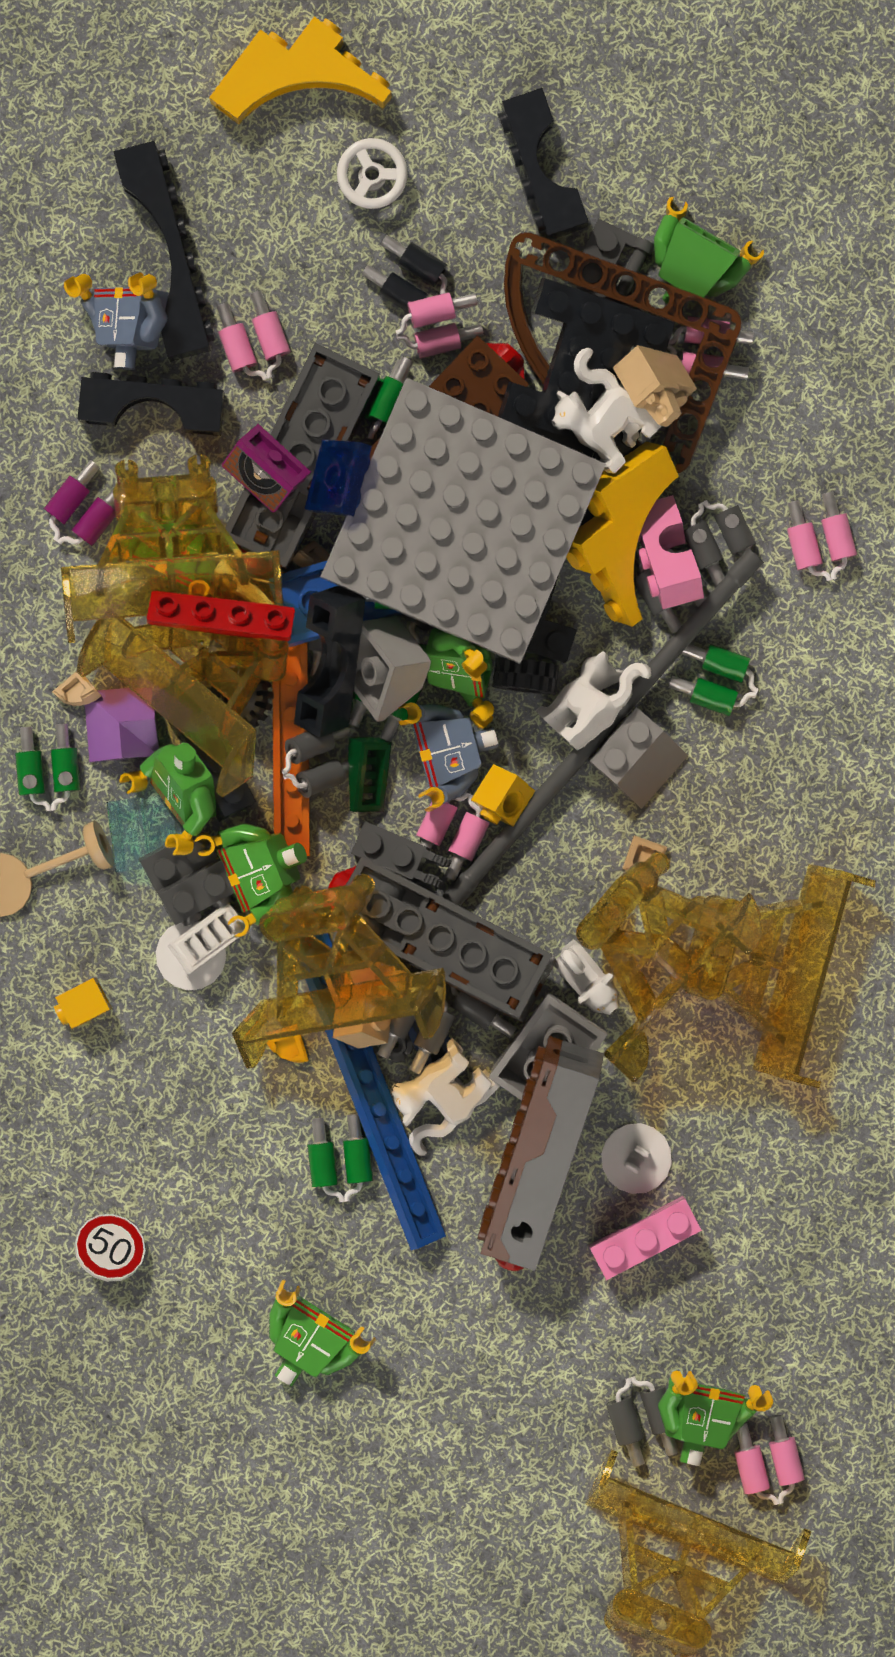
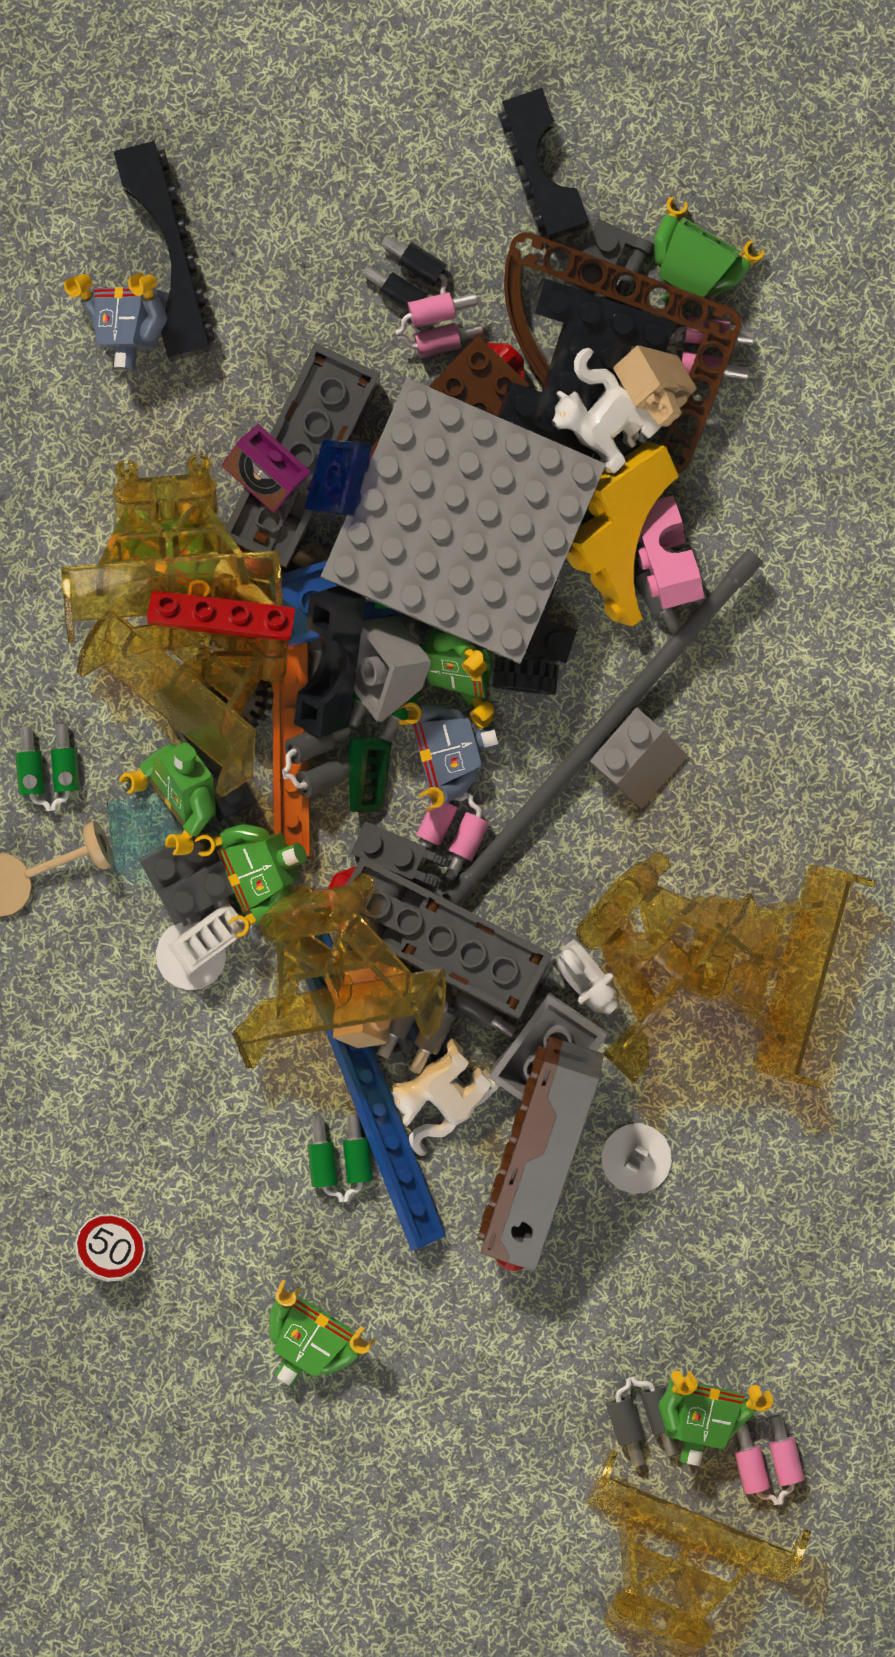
magenta piece [43,460,128,546] -> none
tan tile [52,669,101,706] -> none
yellow brick [54,977,112,1029] -> none
black arch [77,372,225,436] -> none
medium lavender slope [85,686,160,762] -> none
yellow arch [209,16,392,125] -> none
bright pink piece [217,290,291,380] -> none
yellow tile [264,1027,309,1063] -> none
white piece [337,138,408,209] -> none
green piece [363,356,413,439] -> none
yellow brick [471,764,535,827] -> none
white animal [536,651,651,751] -> none
bright pink arch [588,1196,702,1280] -> none
tan tile [622,835,668,871] -> none
green piece [669,644,758,717] -> none
dark grey piece [684,500,760,586] -> none
bright pink piece [787,491,857,581] -> none

